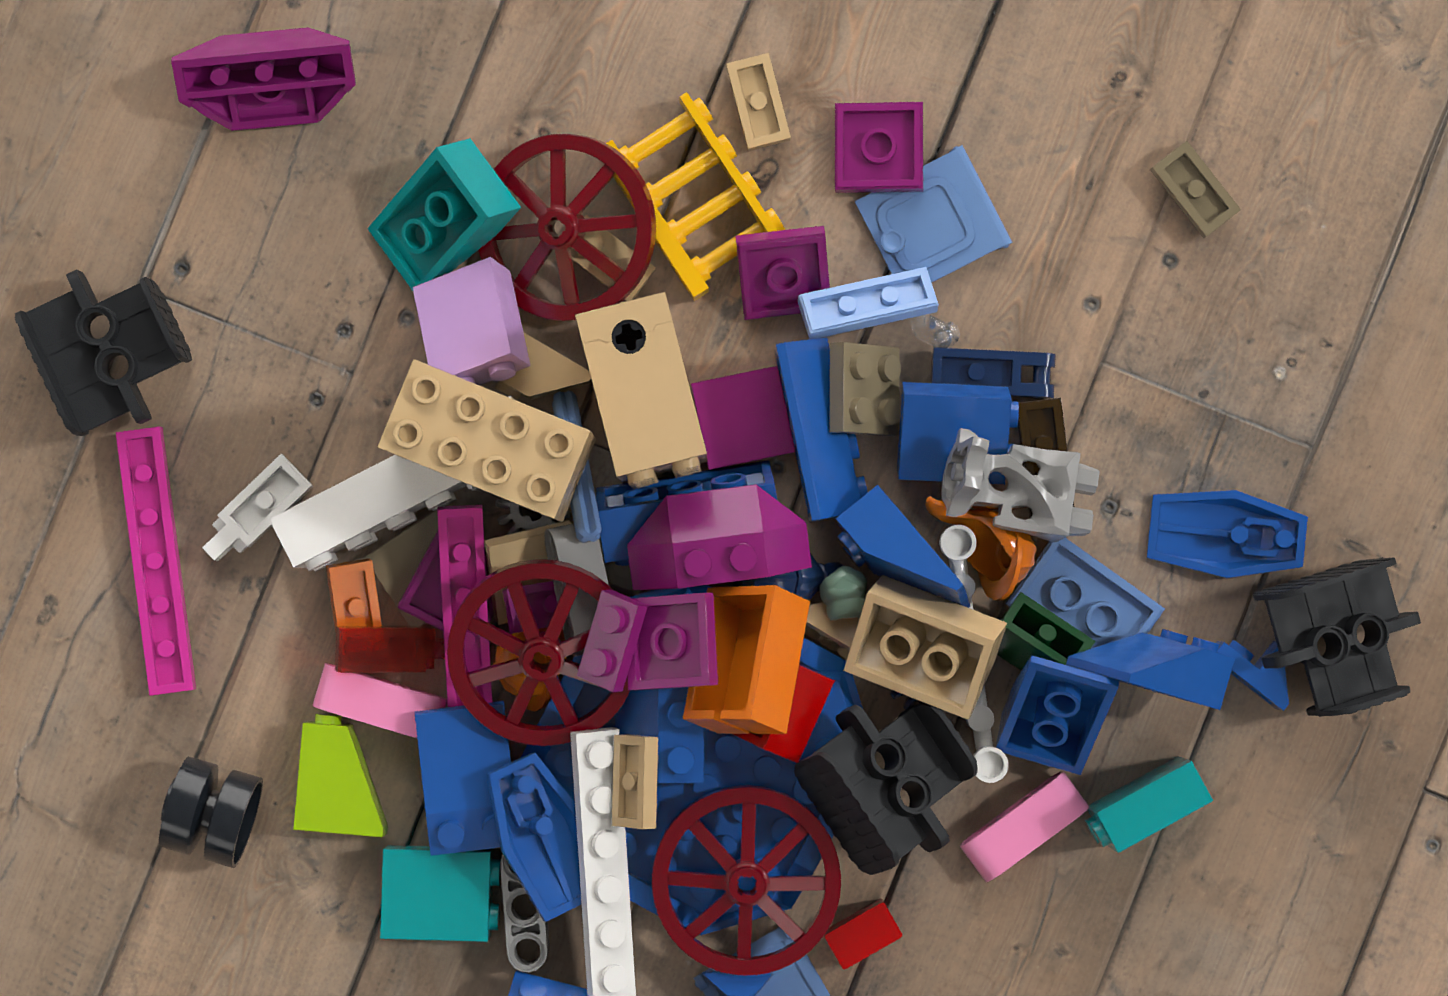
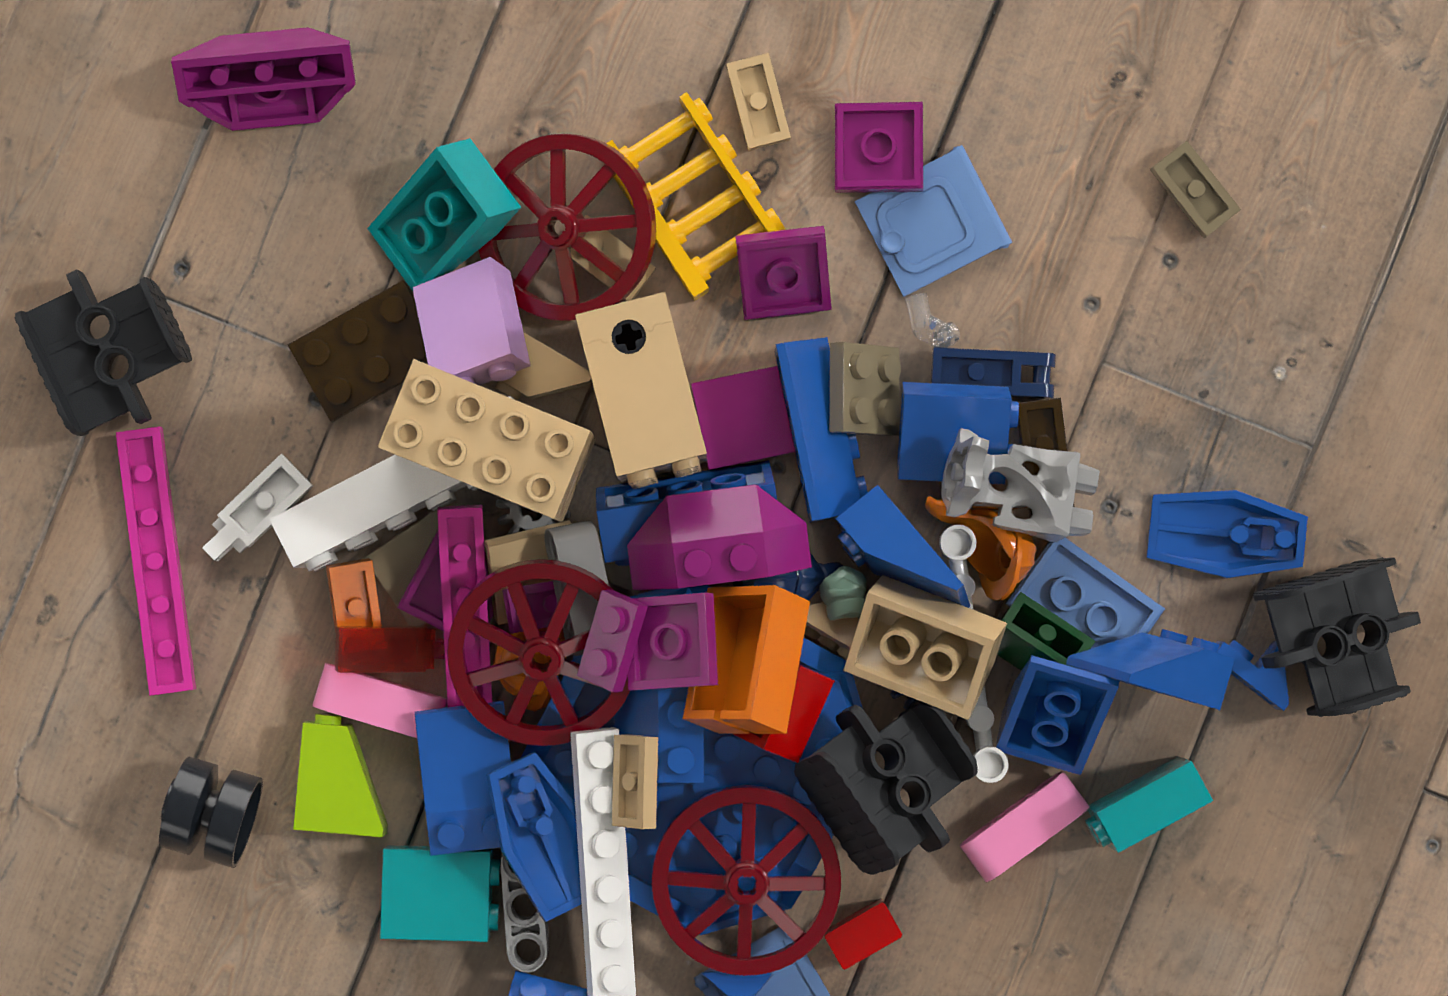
medium blue axle [552,391,602,543] -> none
light blue tile [798,267,939,339] -> none
none -> dark brown plate [288,280,428,422]

